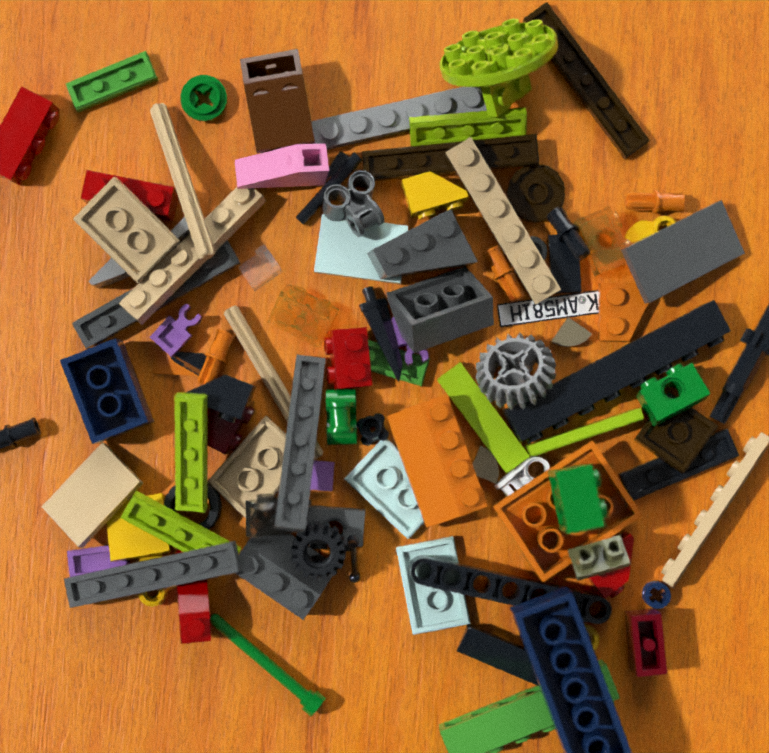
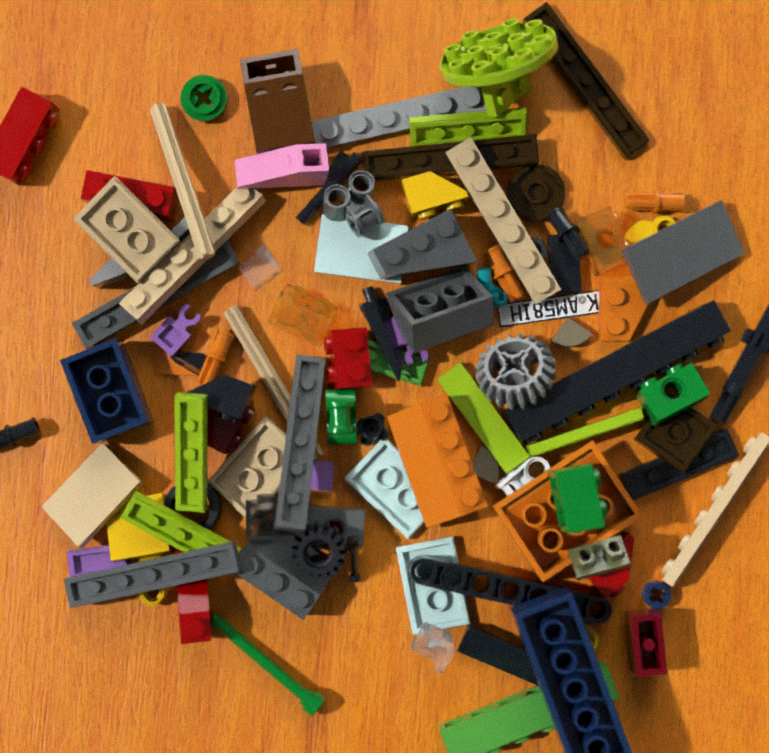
bright green tile [65,51,158,113] -> none
none -> clear panel [411,622,455,674]
none -> teal arm [477,268,508,307]

